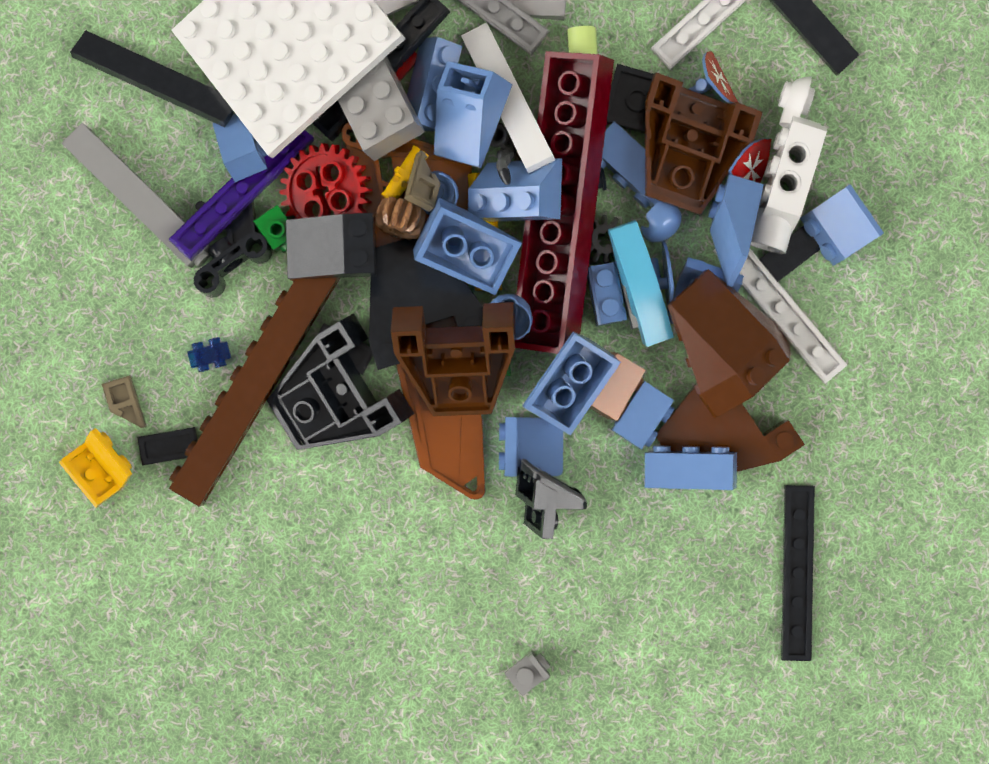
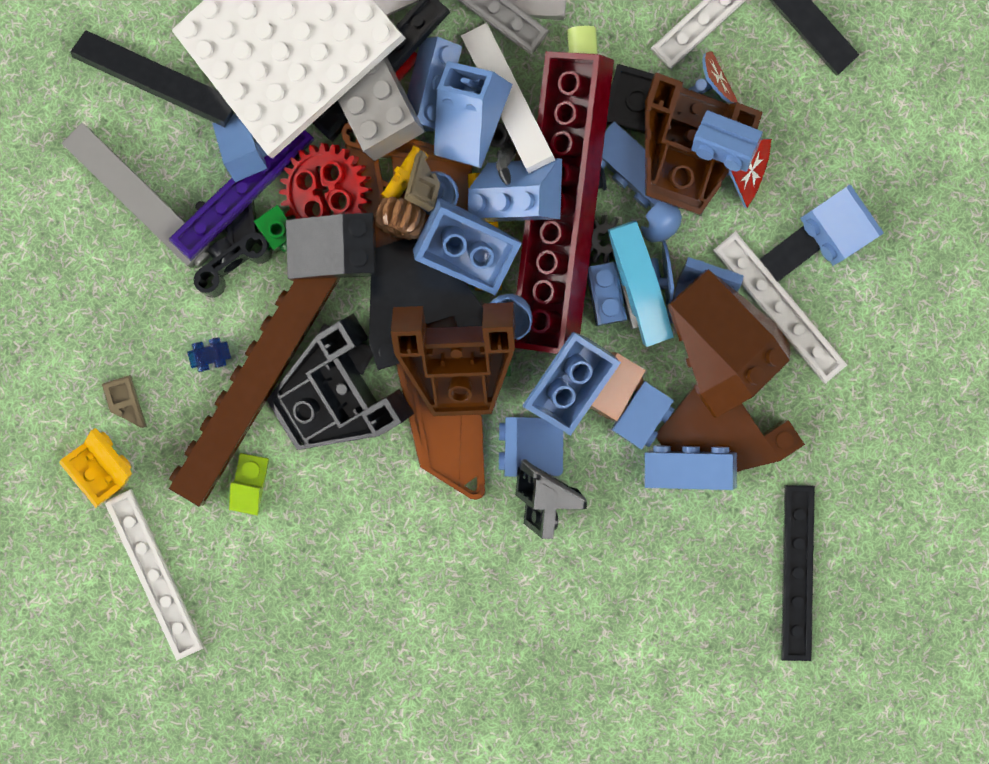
black tile [137,427,198,466] -> none
light grey bracket [504,651,551,697] -> none
medium blue slope [708,174,764,287] -> none
white brick [751,77,827,254] -> none
none -> white tile [104,489,204,661]
none -> lime slope [229,453,269,516]
none -> medium blue brick [691,110,763,172]

